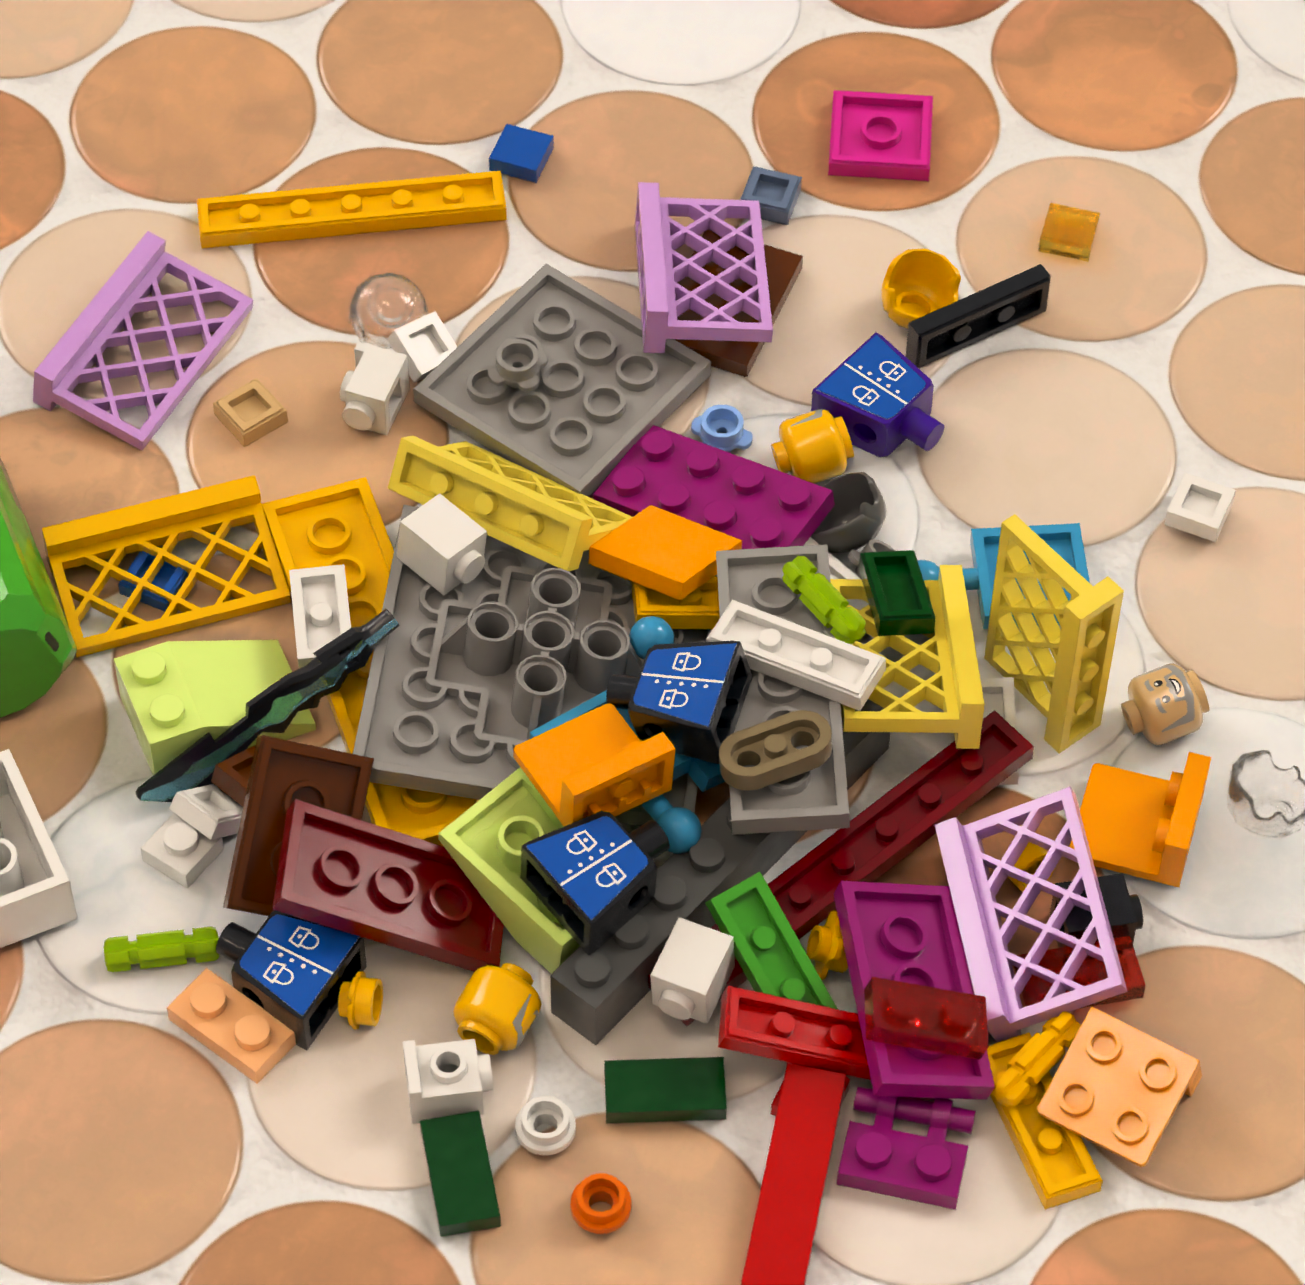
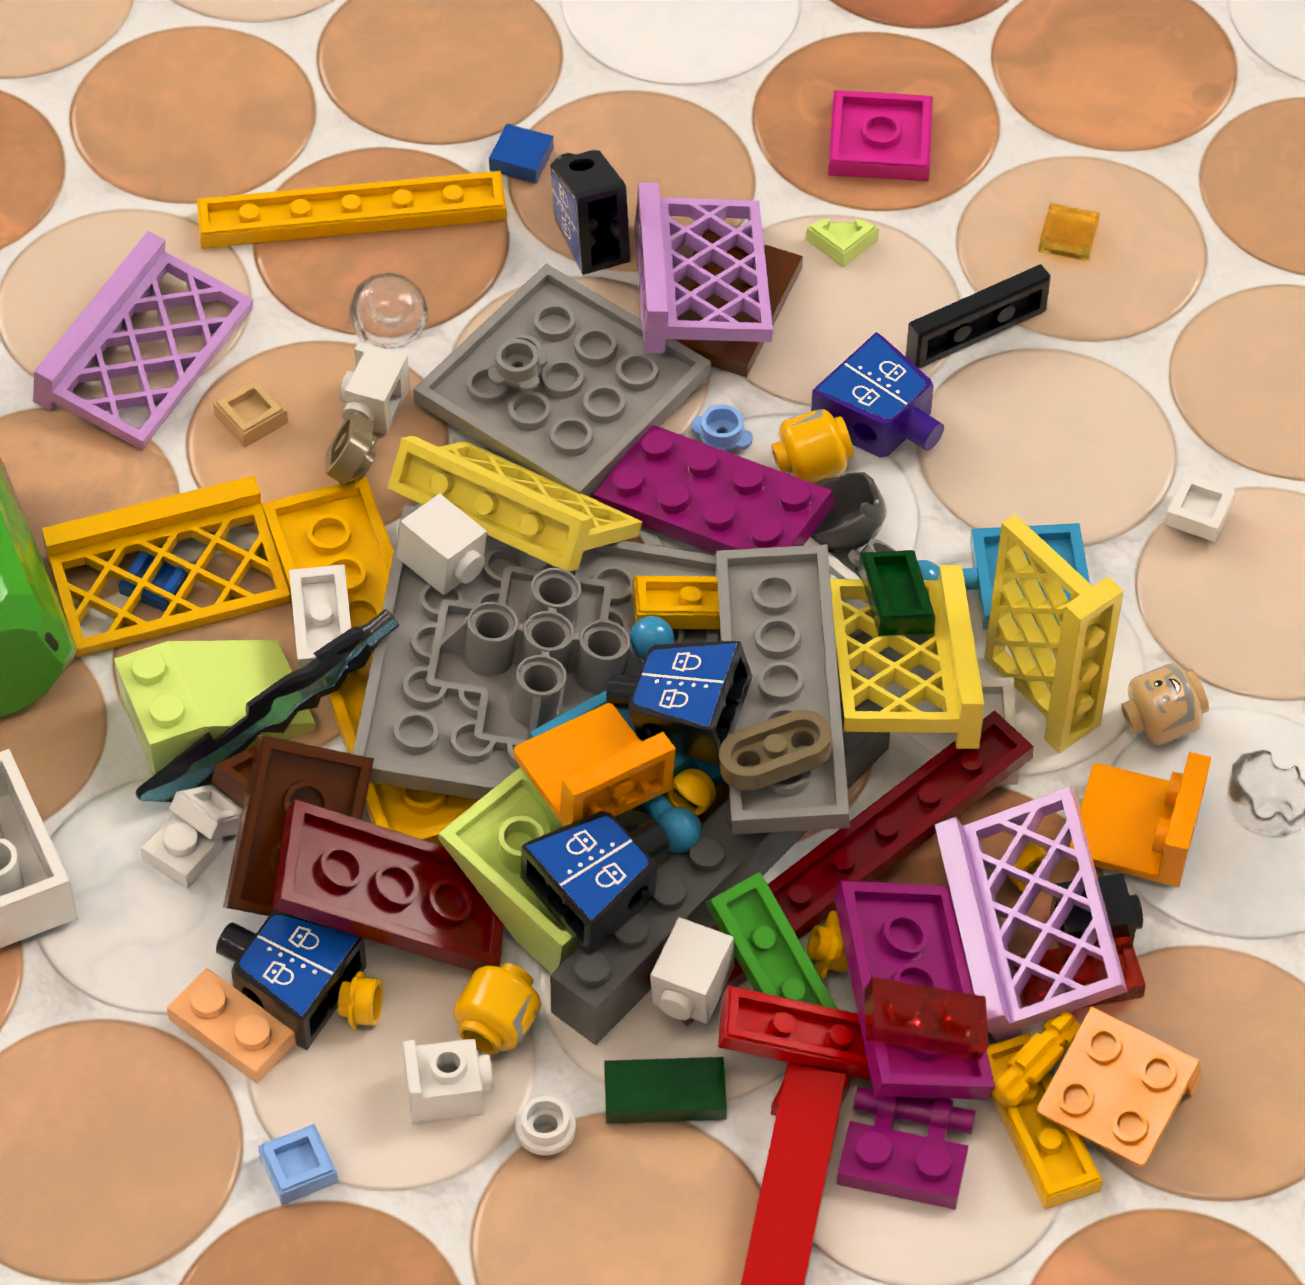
lime axle [103,926,219,972] -> none
white plate [387,311,457,383] -> none
dark green tile [420,1111,501,1237] -> none
orange plate [570,1173,632,1234] -> none
light orange tile [588,505,742,601] -> none
white tile [706,600,886,711] -> none
sand blue tile [740,166,802,225] -> none
lime axle [782,556,866,644] -> none
yellow hair [881,248,961,329] -> none
none -> light blue tile [258,1124,338,1205]
none -> dark tan plate [325,411,377,485]
none -> black torso [550,150,631,275]
none -> yellow hinge [666,769,716,817]
none -> yellowish green tile [806,219,879,267]

